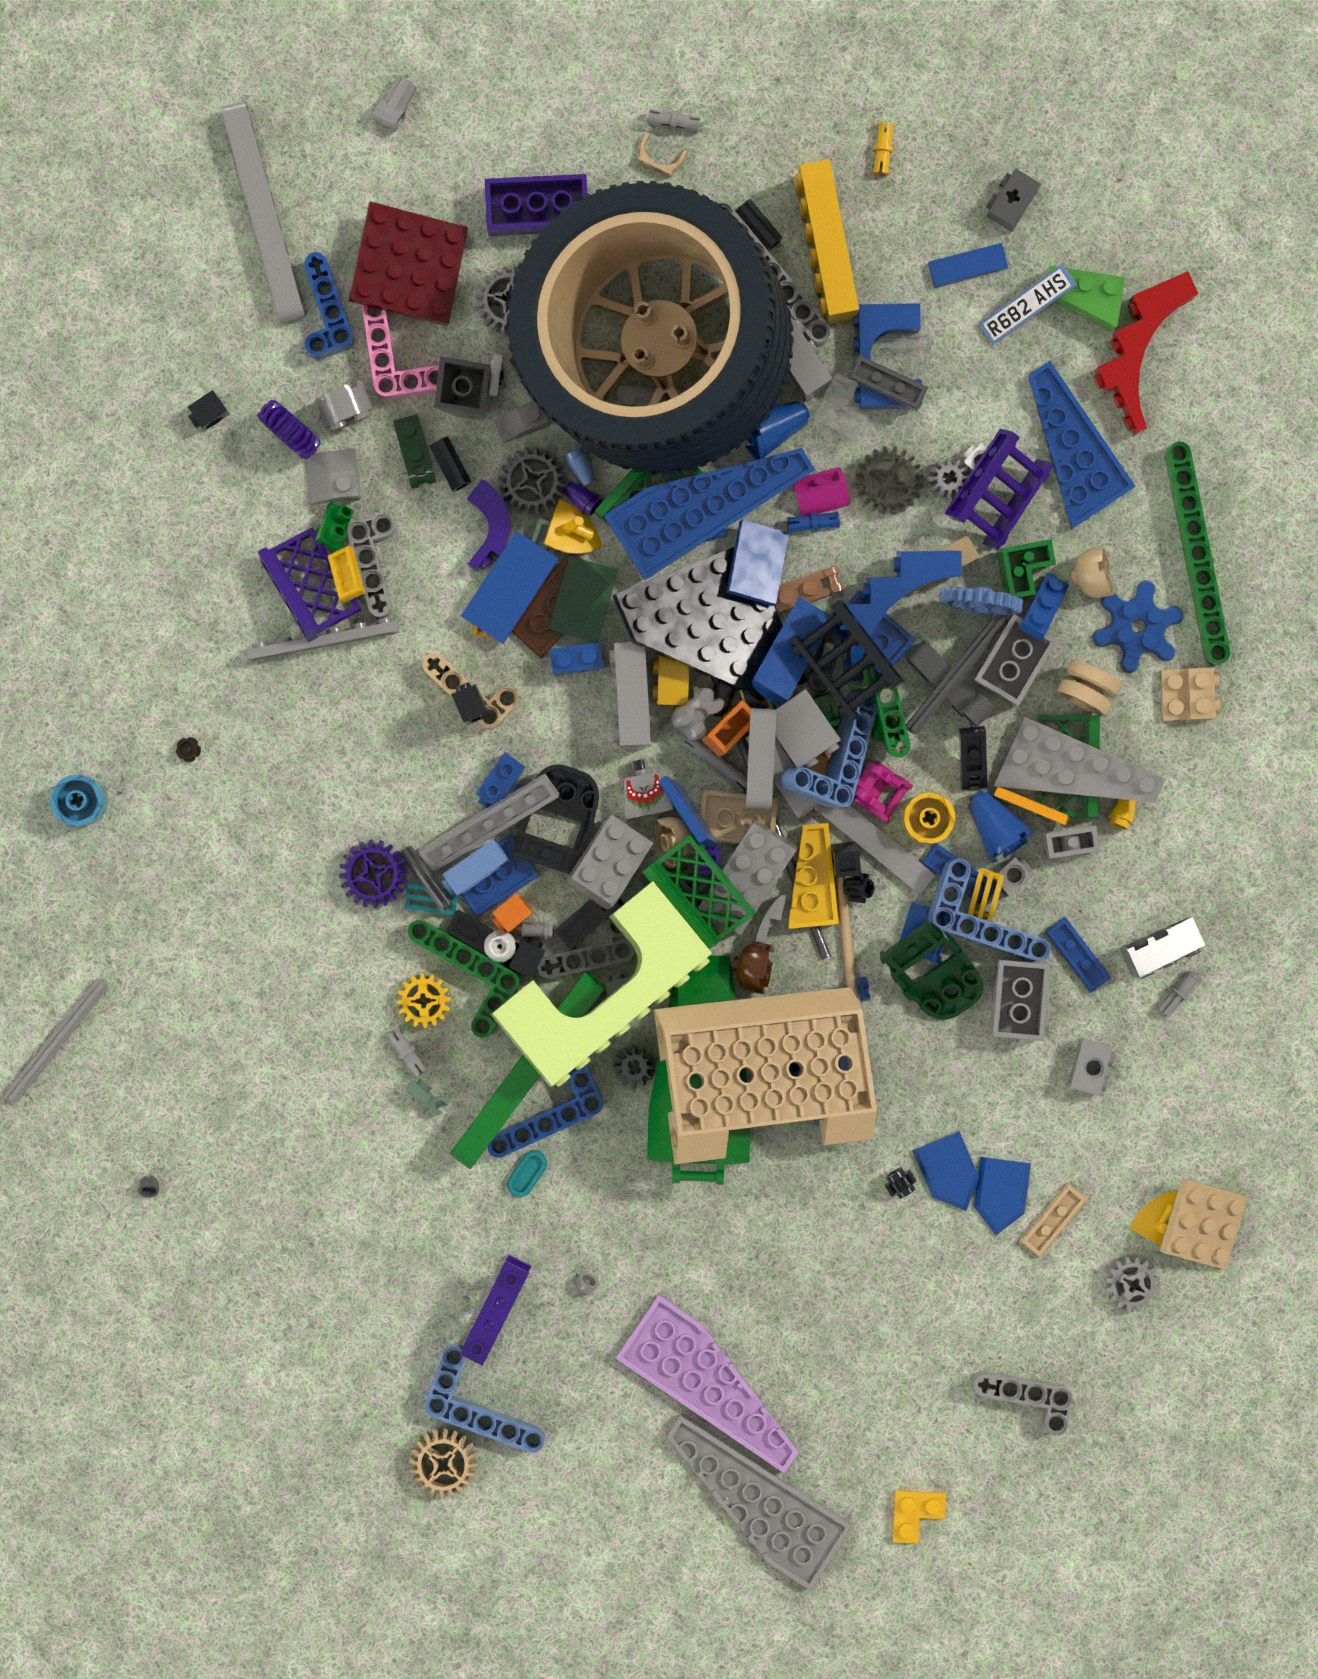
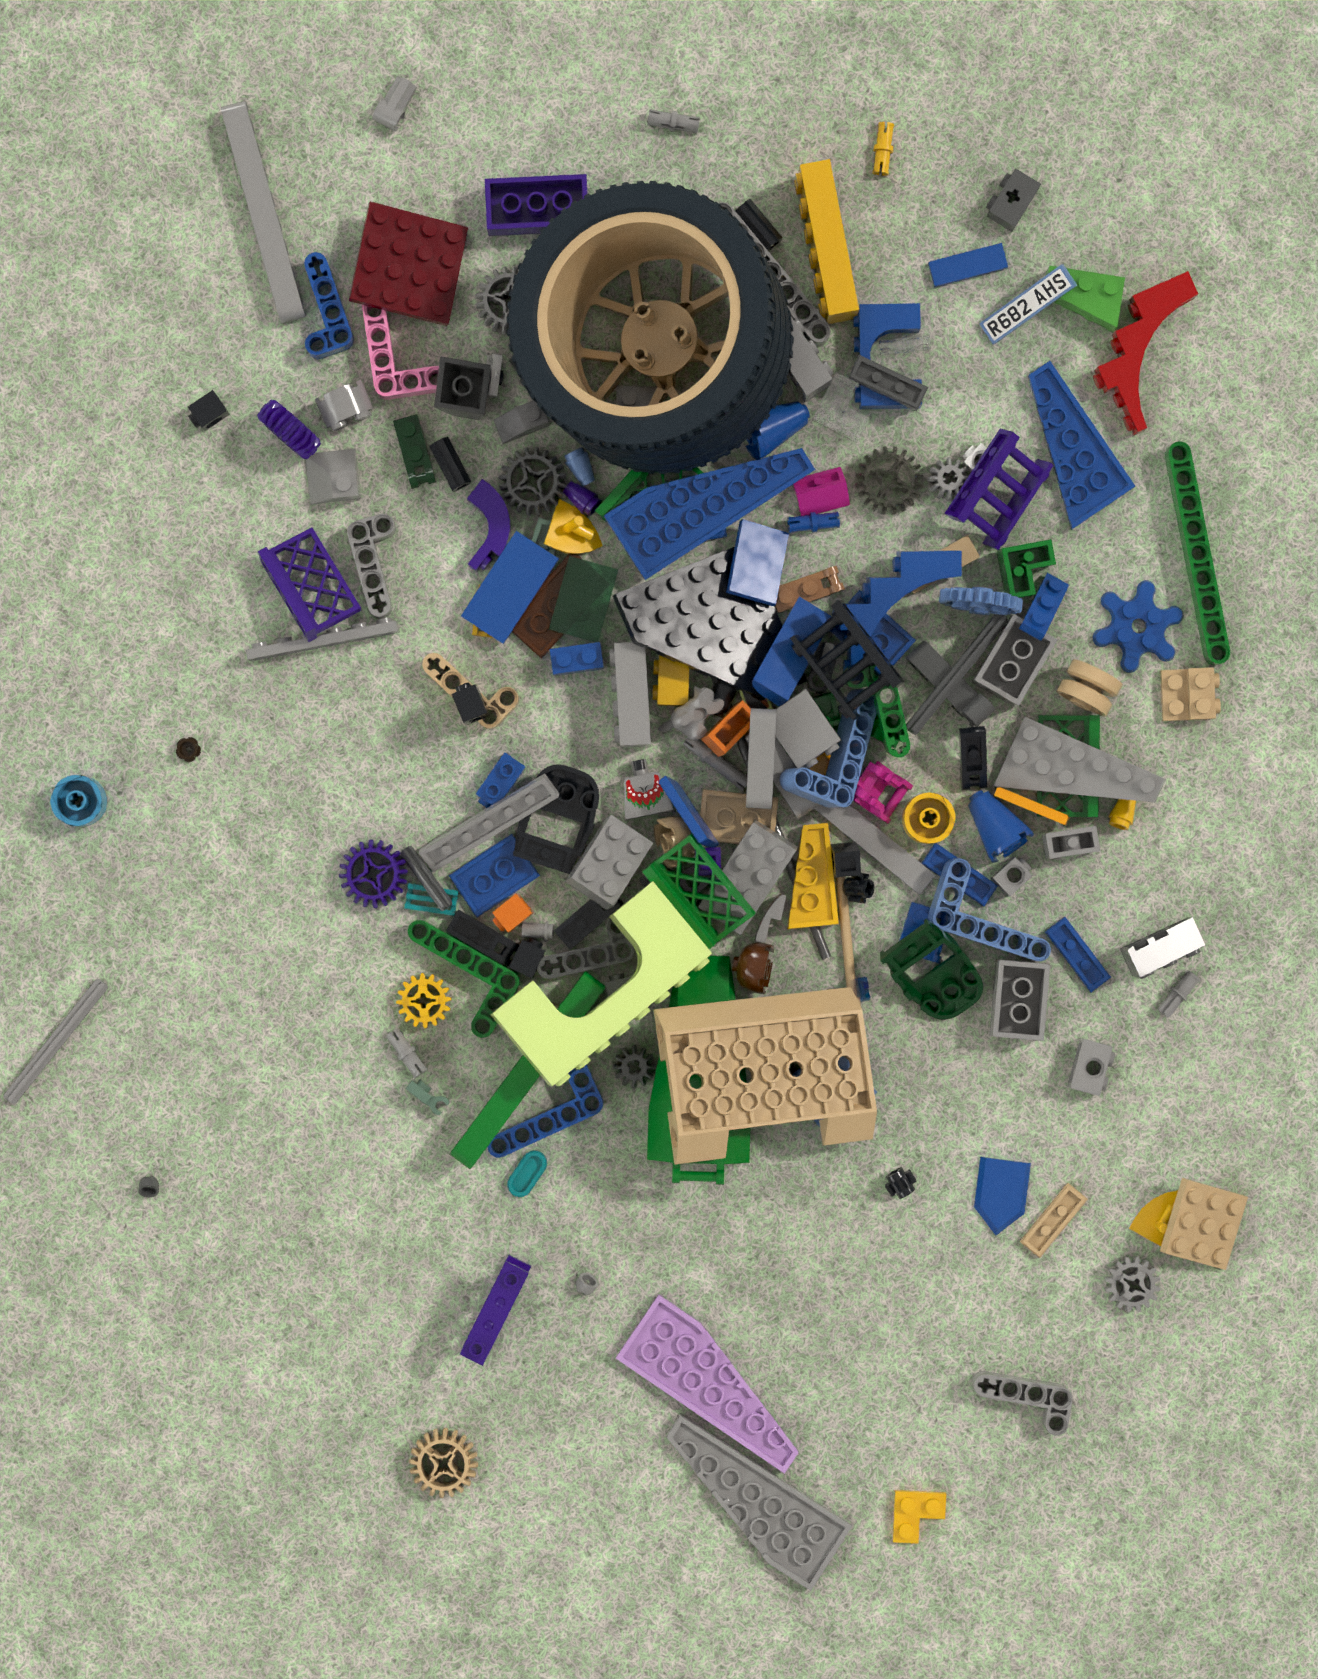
green hips [315,502,354,552] -> none
yellow plate [328,545,365,603] -> none
medium blue beam [425,1343,545,1453] -> none
medium blue window [442,839,510,896] -> none
white plate [484,930,516,963] -> none
tan cap [637,132,688,177] -> none
blue tile [912,1131,979,1211] -> none
yellow tile [968,868,1005,922] -> none
tan cylinder [1071,546,1114,598] -> none

